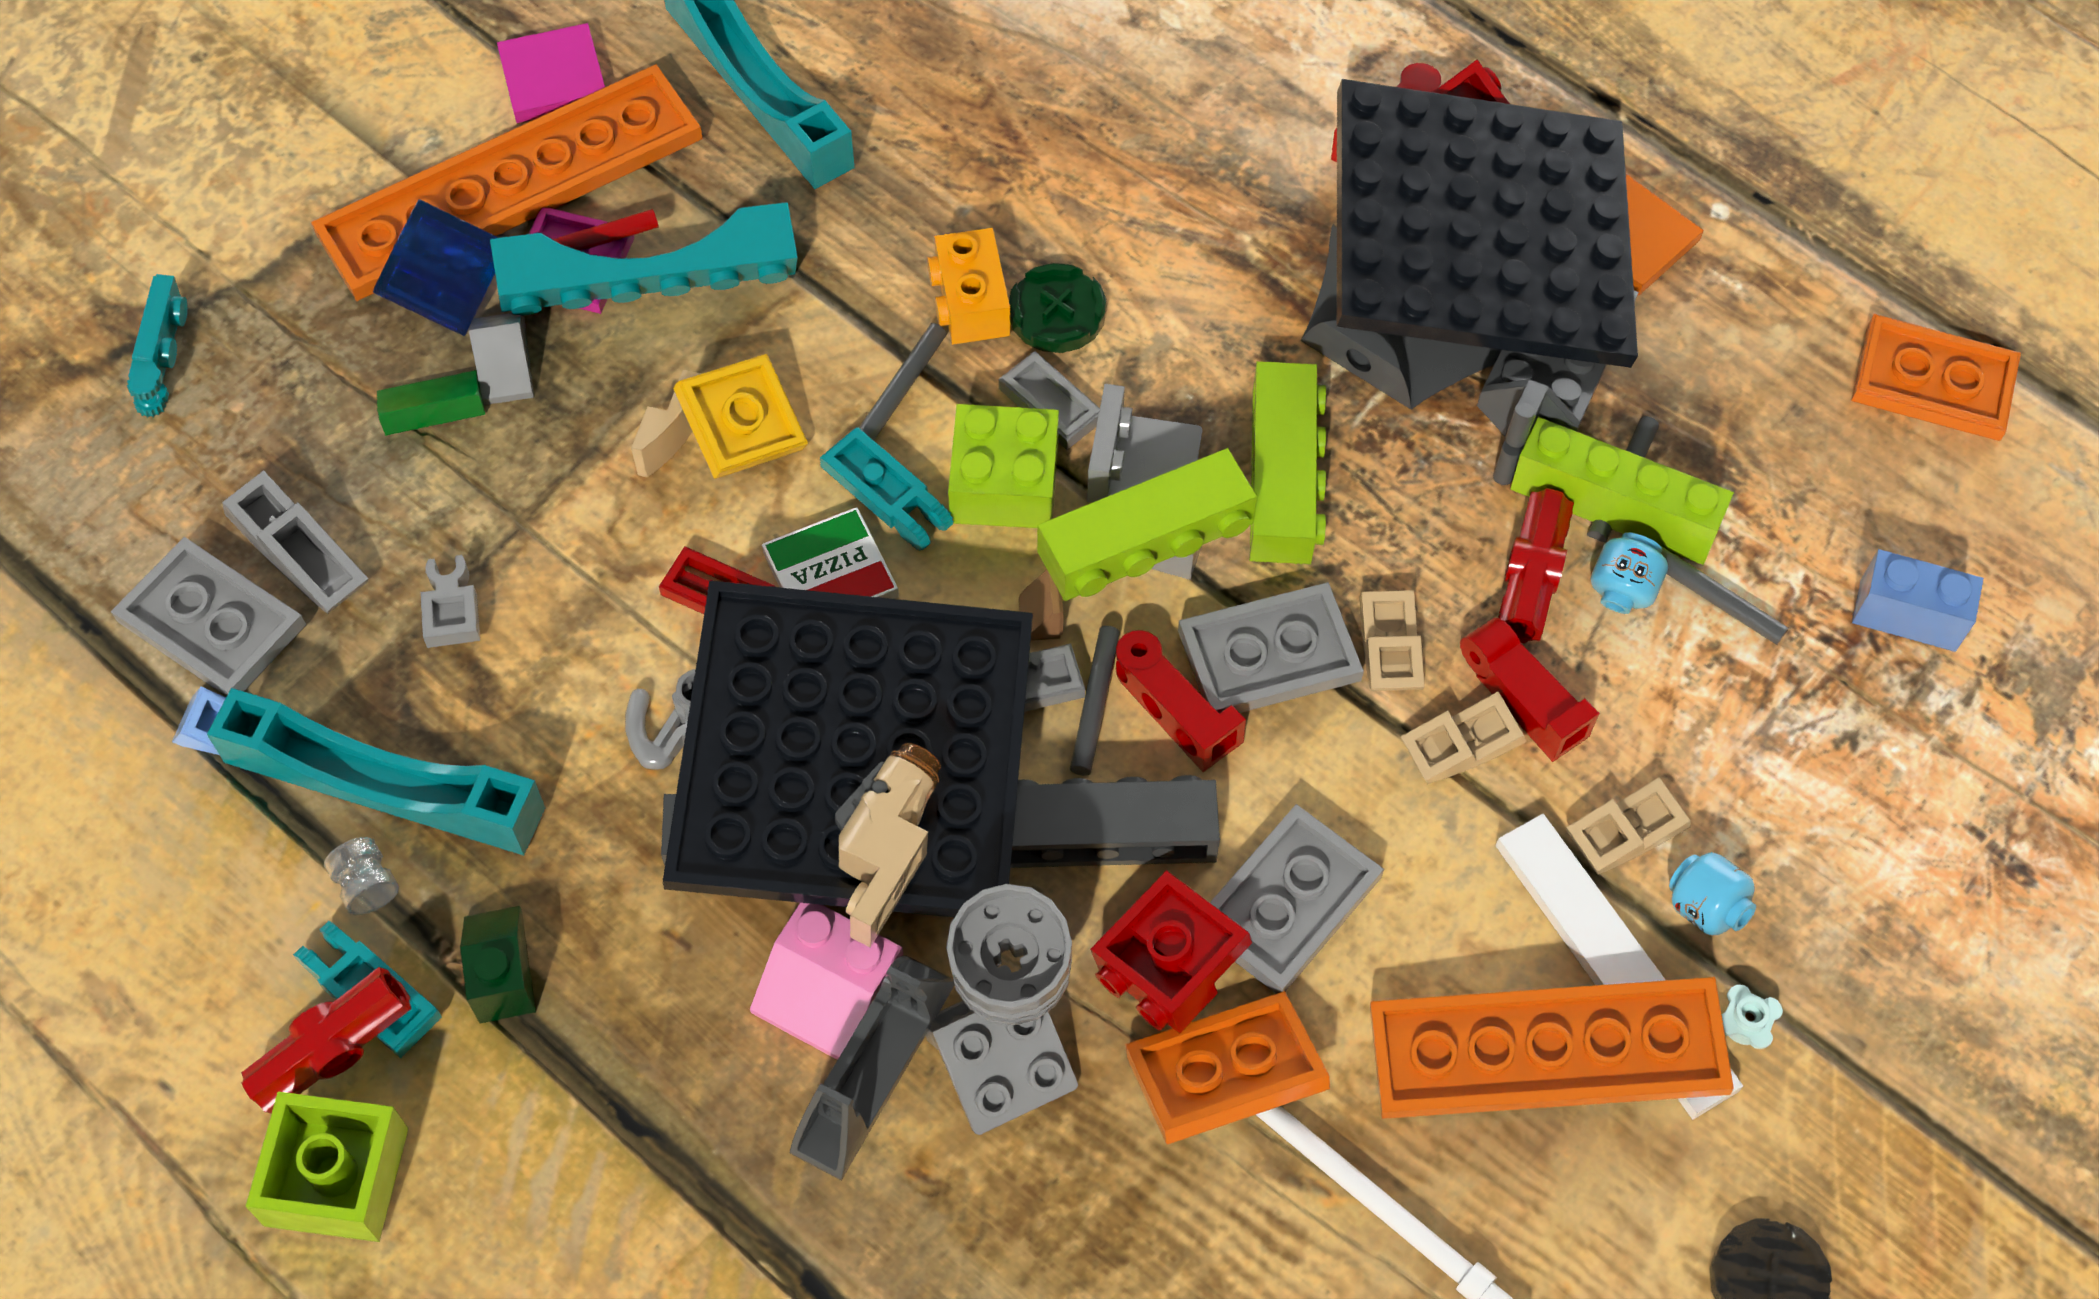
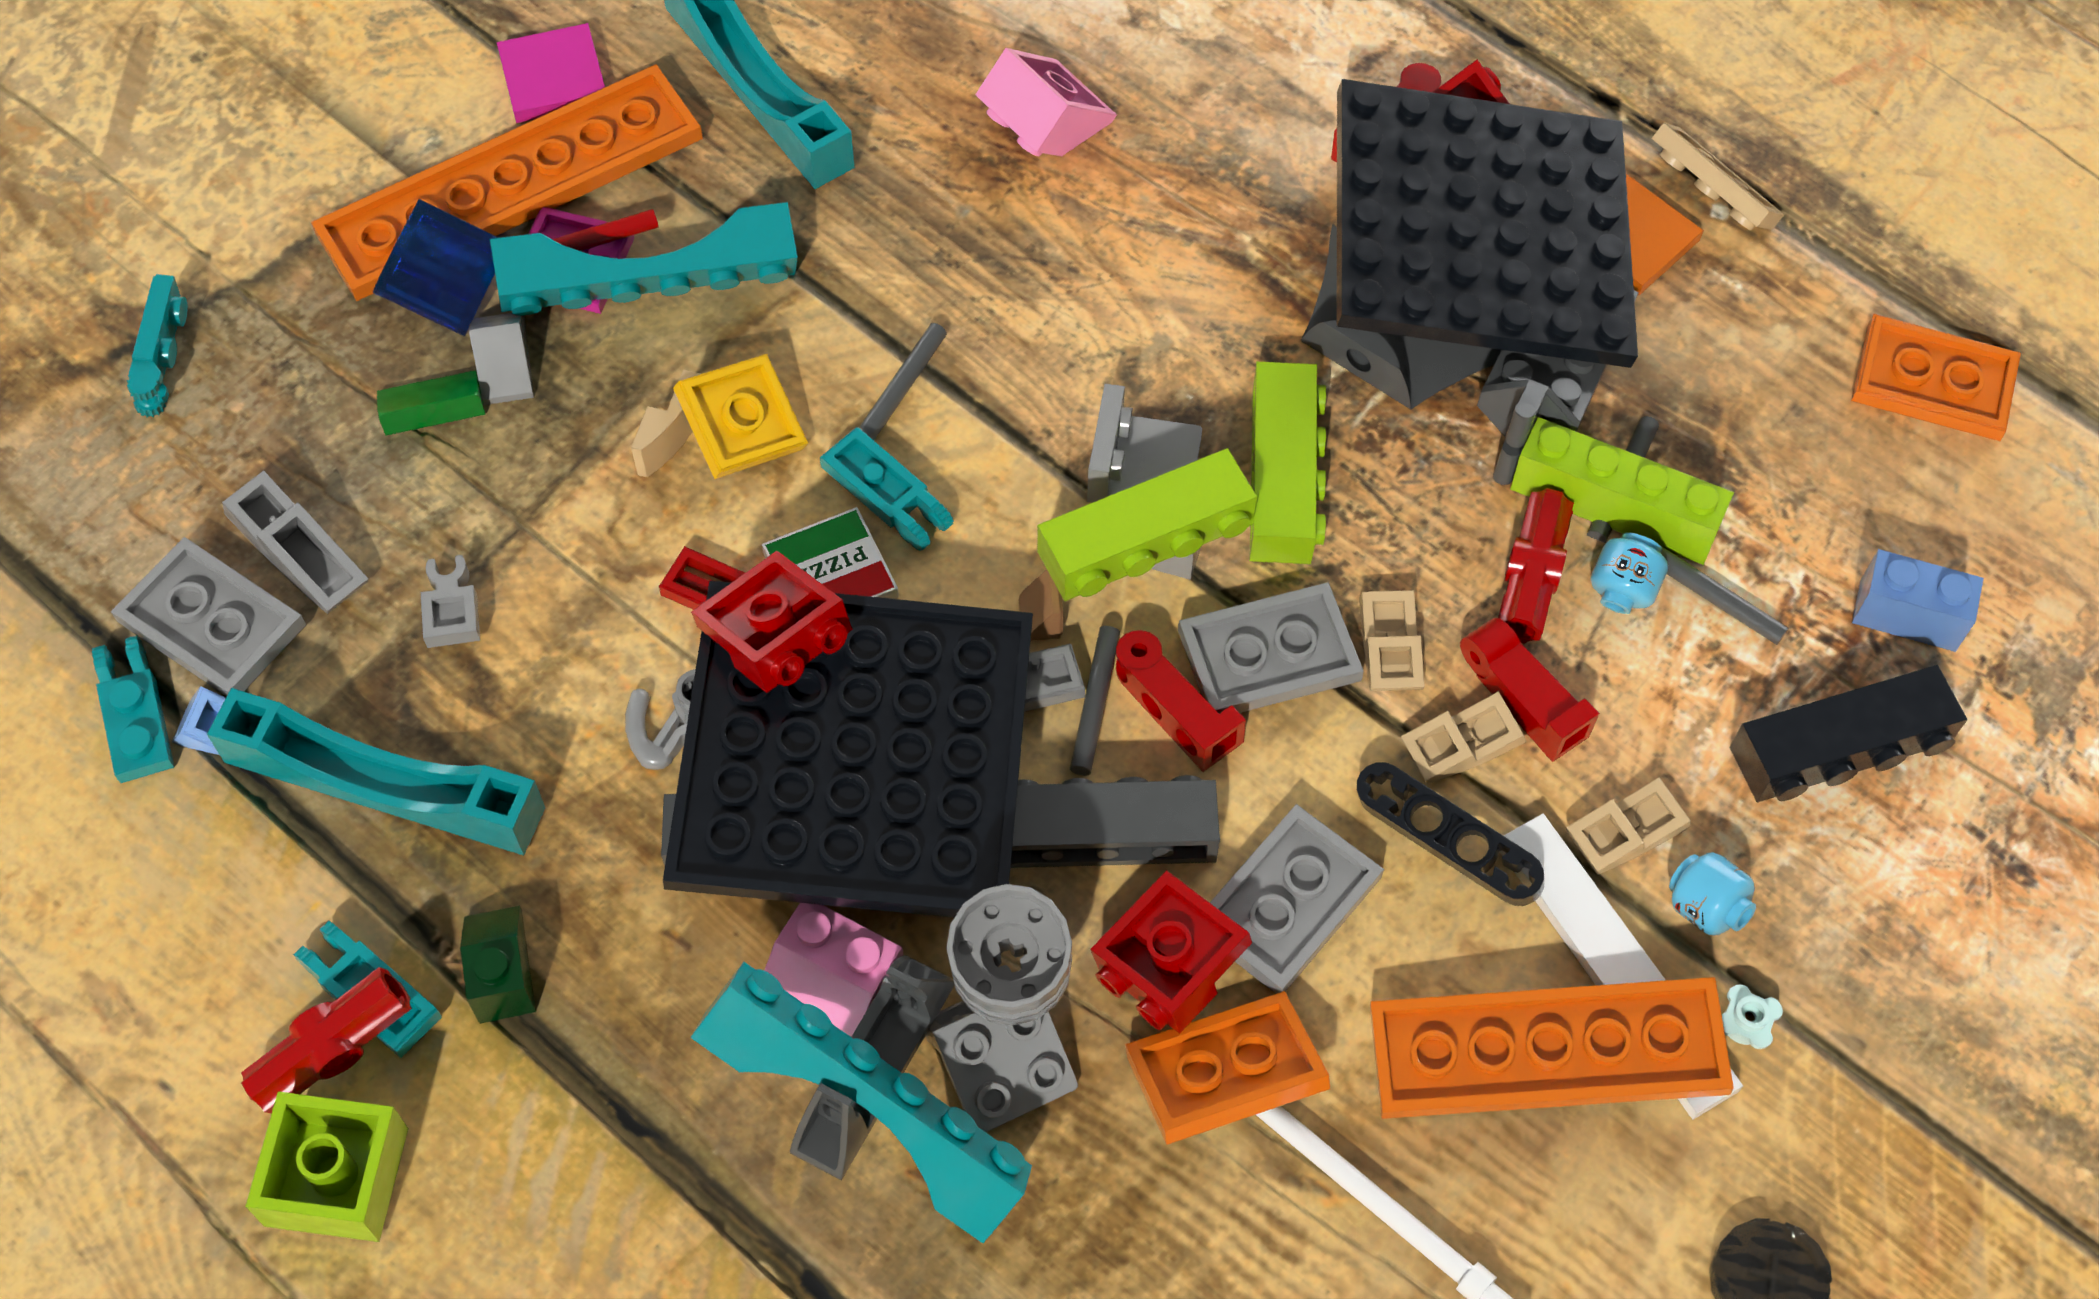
clear wheel [324,837,399,915] -> none
tan plate [835,743,941,948] -> none
light orange brick [927,228,1010,345] -> none
lime brick [948,404,1059,528] -> none
light grey tile [999,351,1100,450] -> none
dark green tile [1009,263,1106,353] -> none
none -> teal hinge [92,635,175,784]
none -> teal arch [690,961,1032,1243]
none -> red plate [691,551,853,693]
none -> bright pink slope [975,48,1117,156]
none -> black beam [1356,762,1544,906]
none -> tan plate [1652,123,1784,230]
none -> black brick [1729,665,1968,803]

